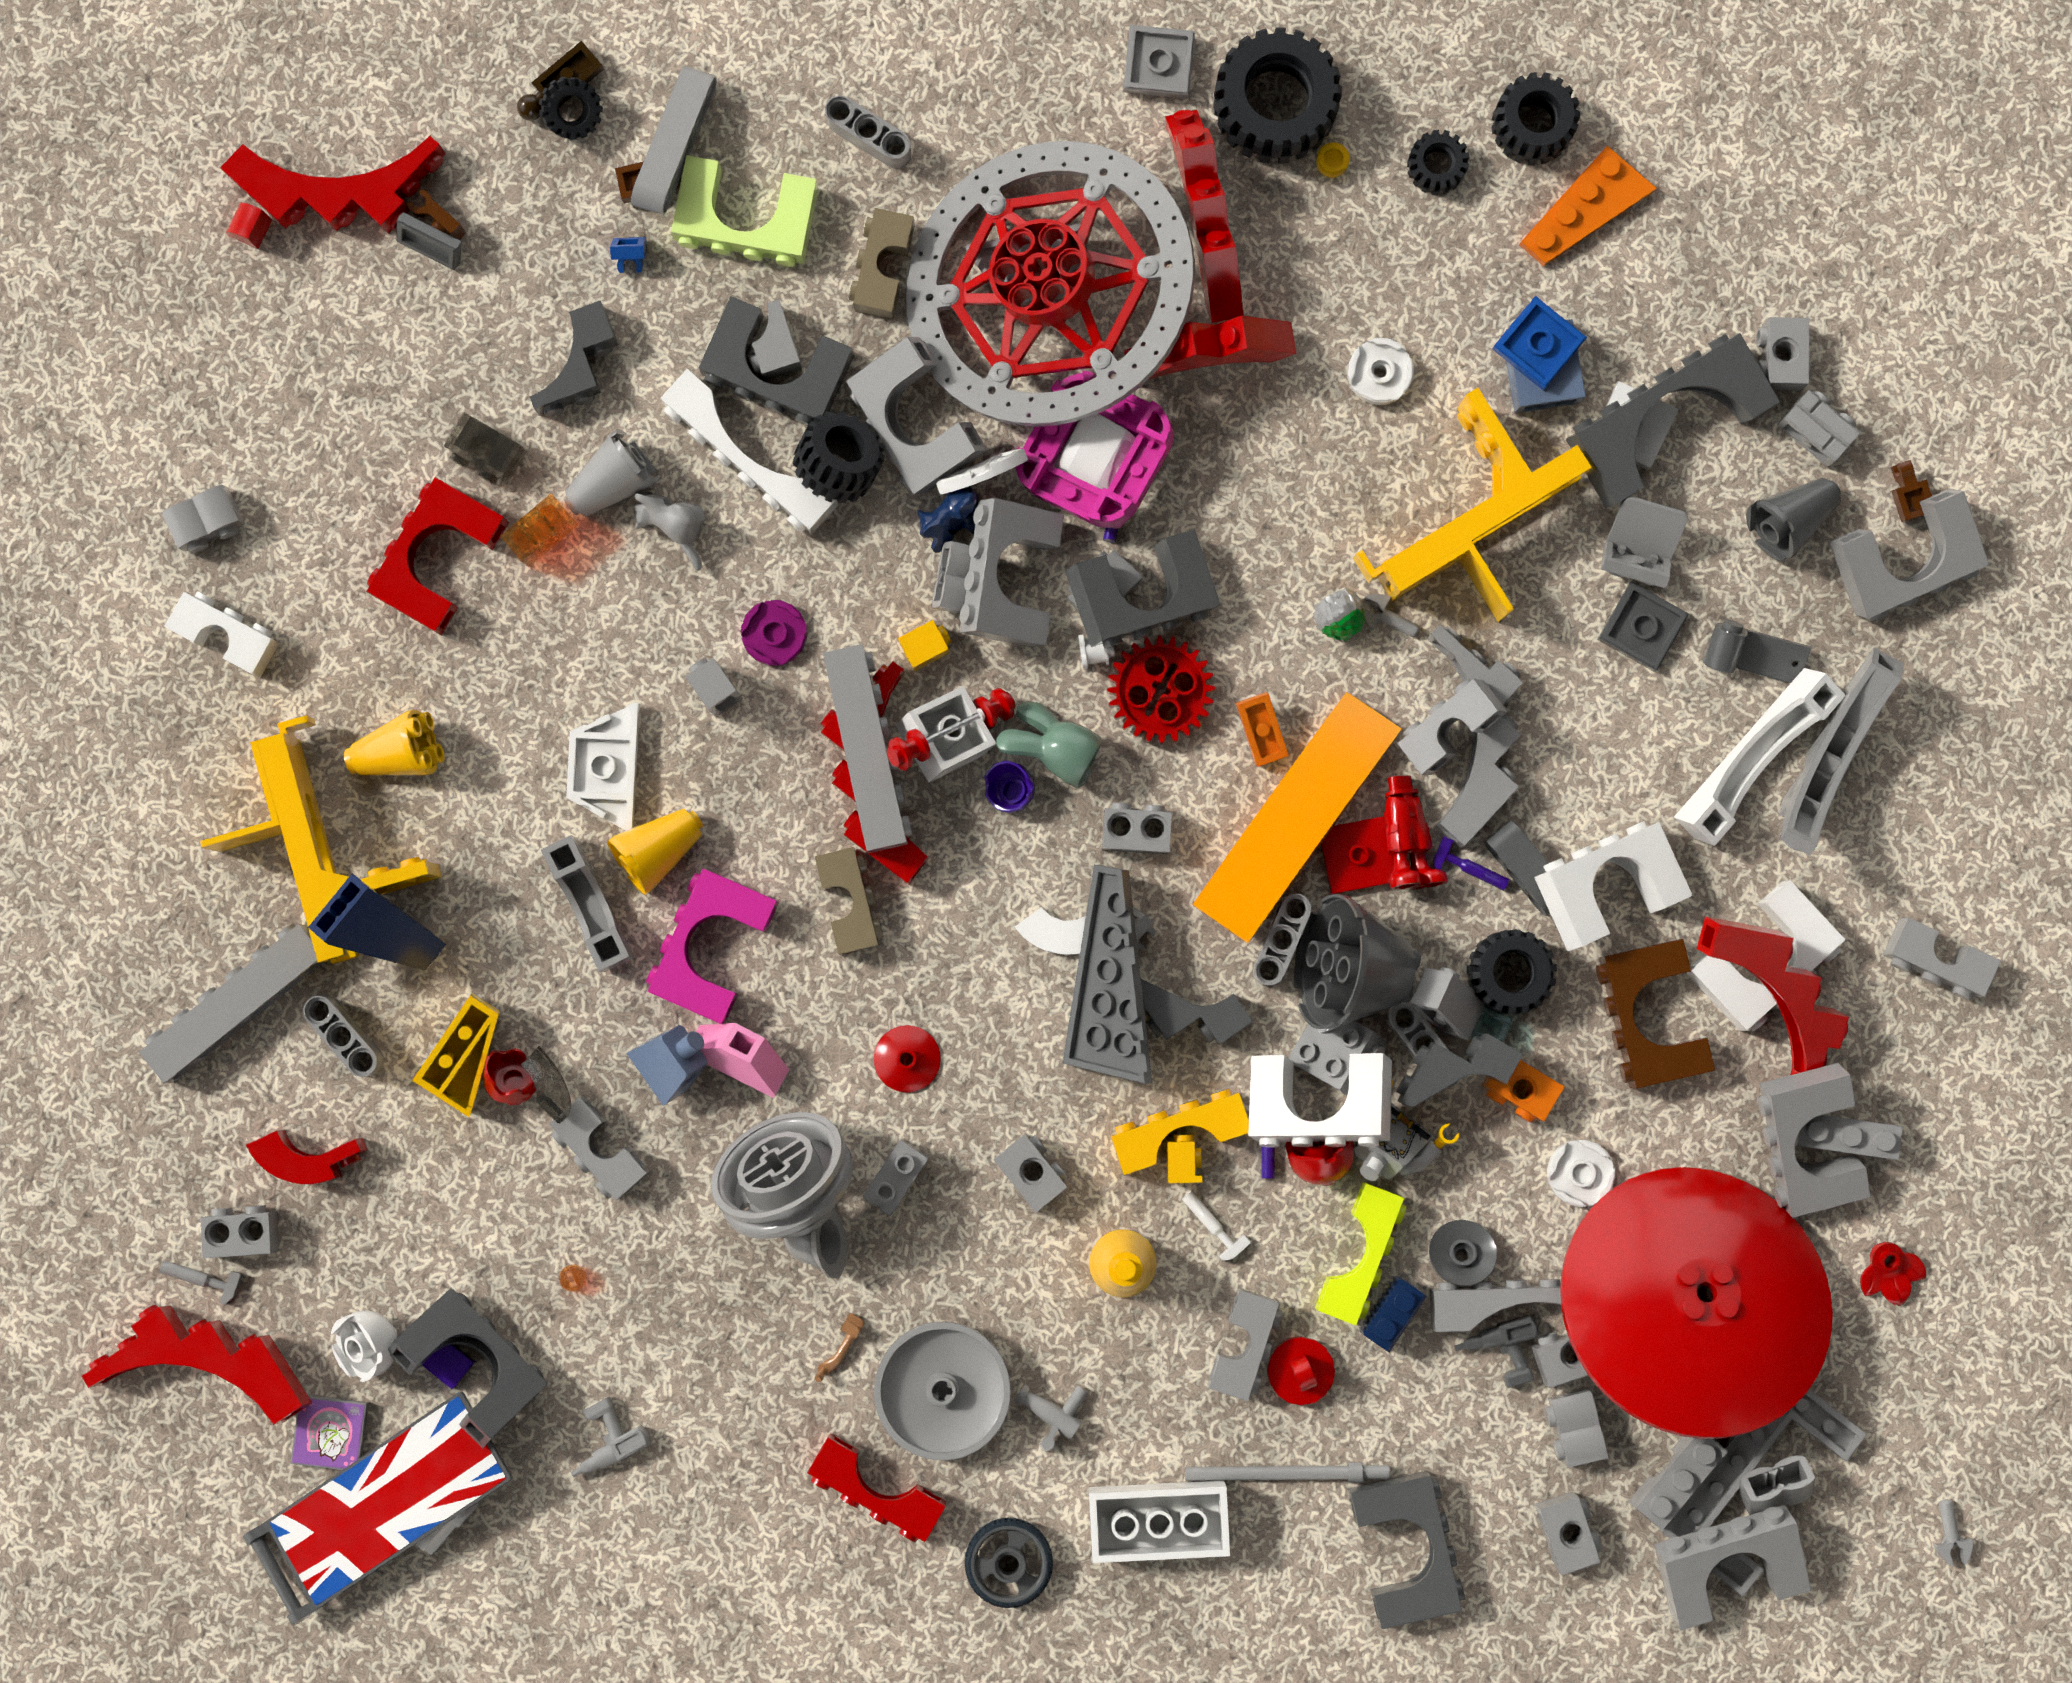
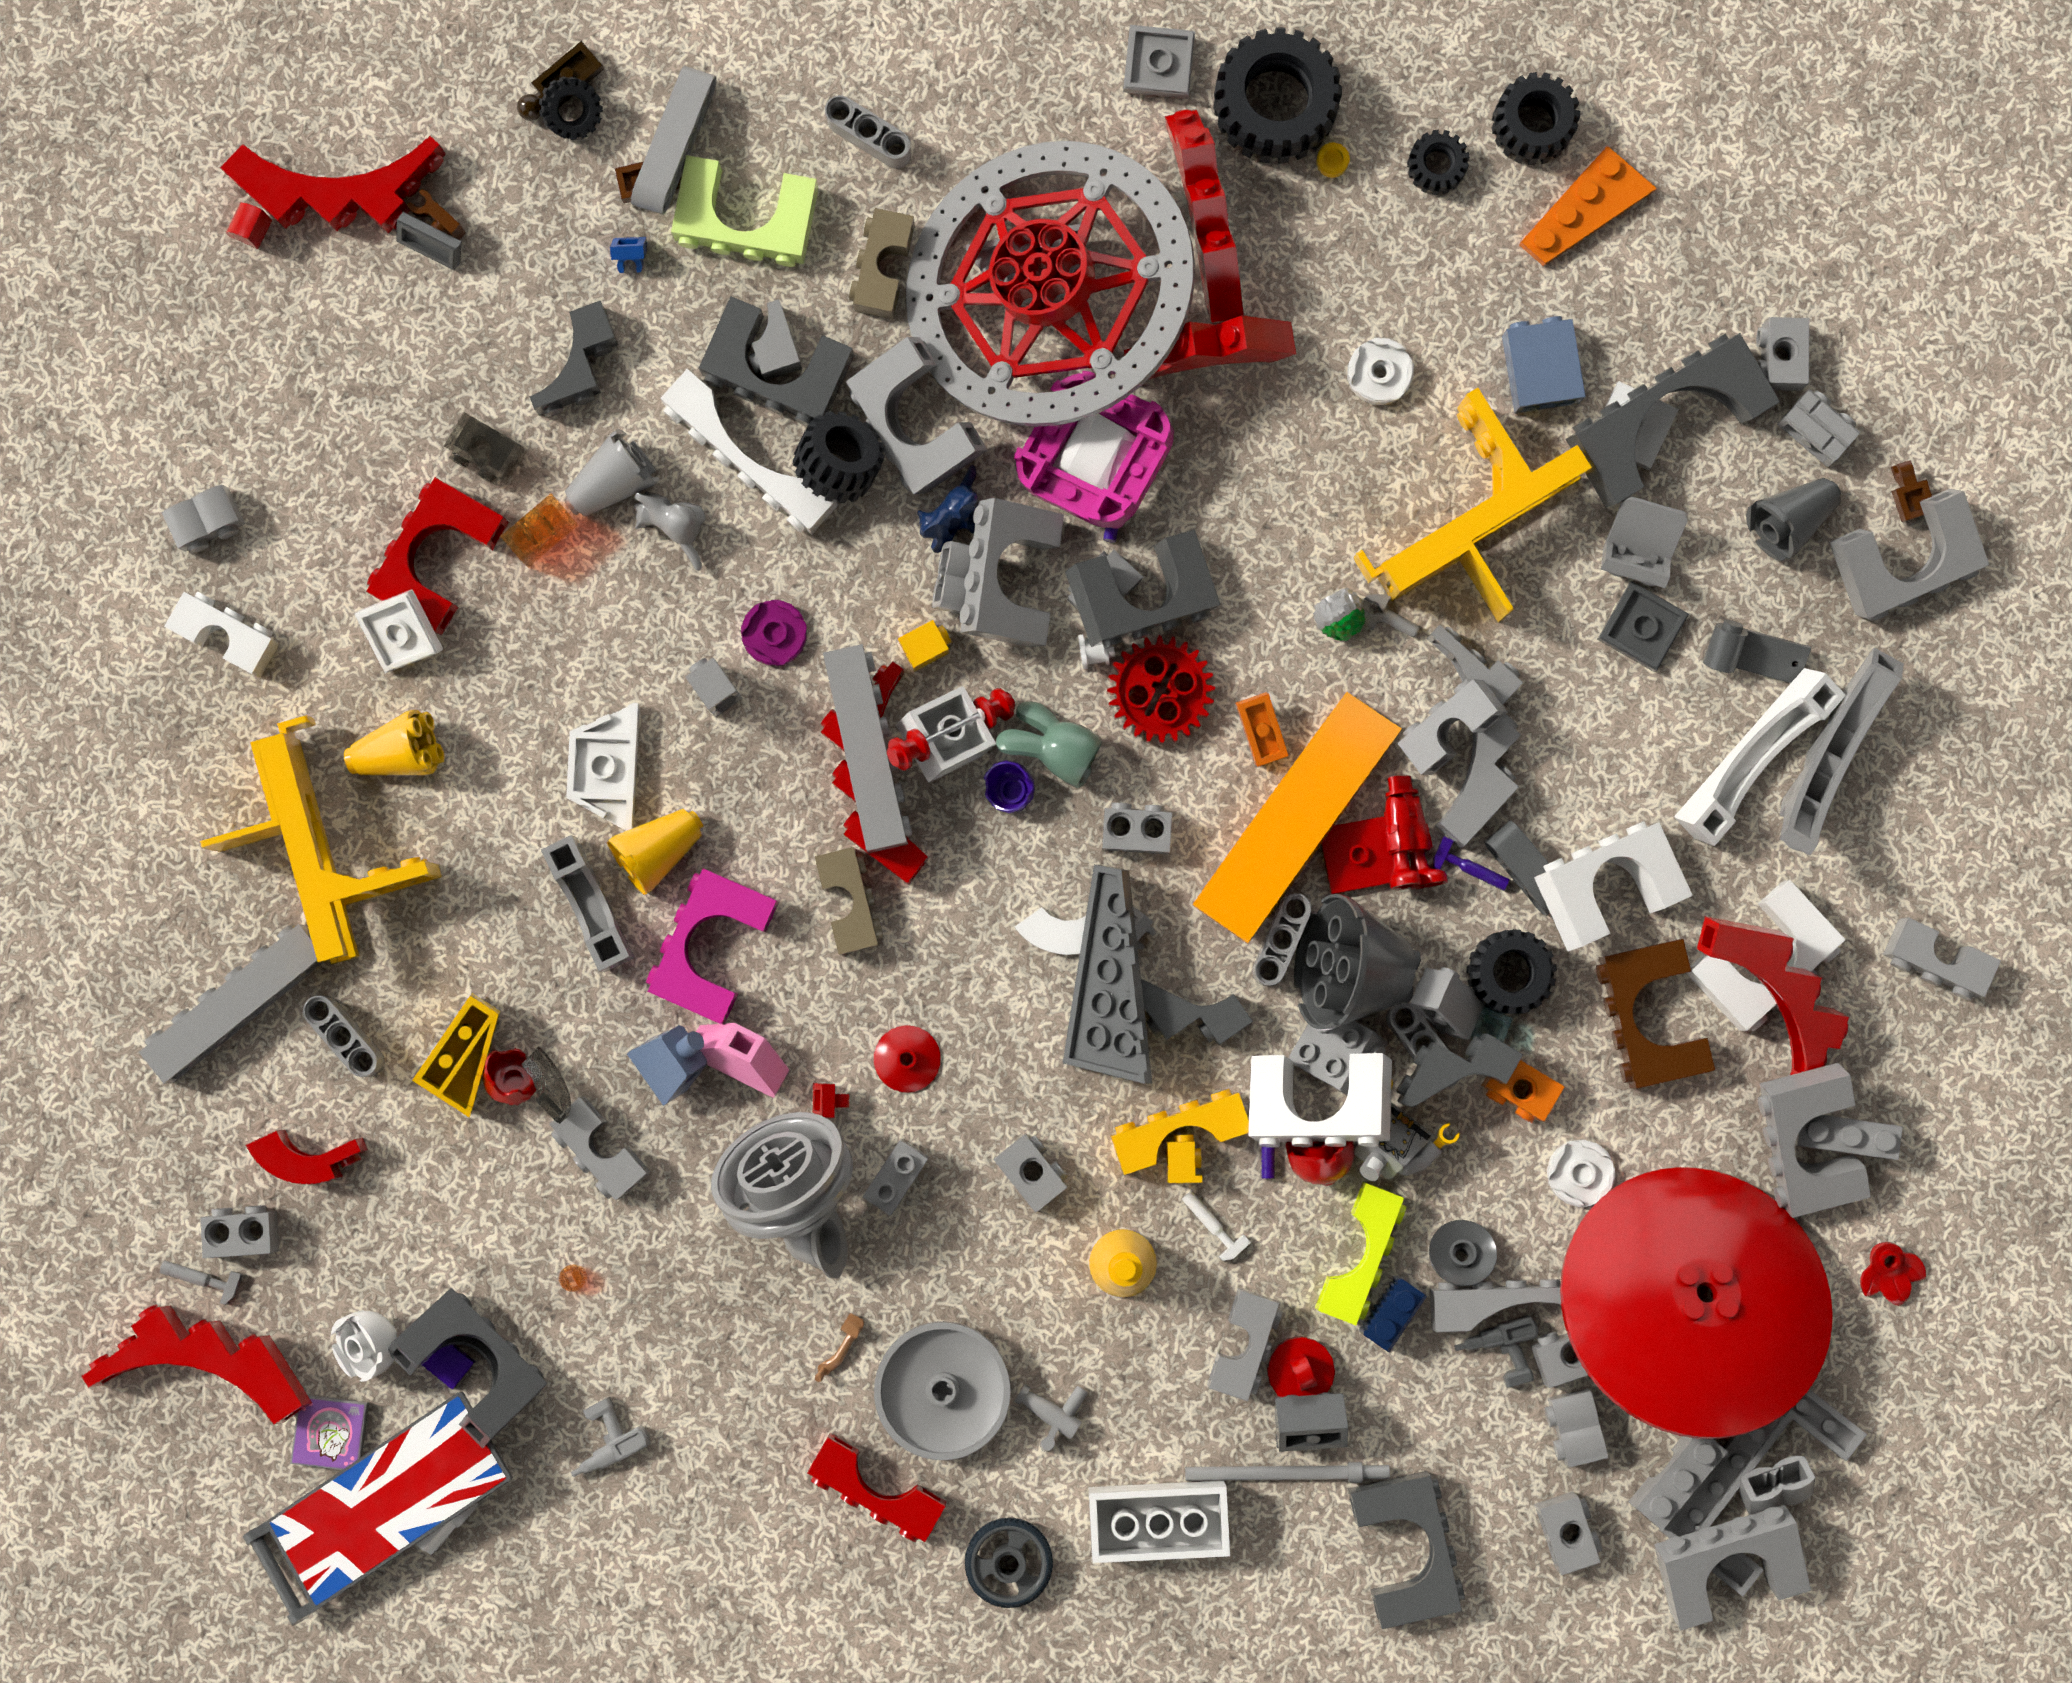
dark blue slope [308,874,446,971] -> none
white tile [936,449,1028,495] -> none
blue tile [1492,296,1587,391] -> none
light grey bar [1933,1499,1974,1567] -> none
none -> white tile [354,589,443,674]
none -> red tile [812,1083,850,1118]
none -> dark grey brick [1275,1392,1348,1452]

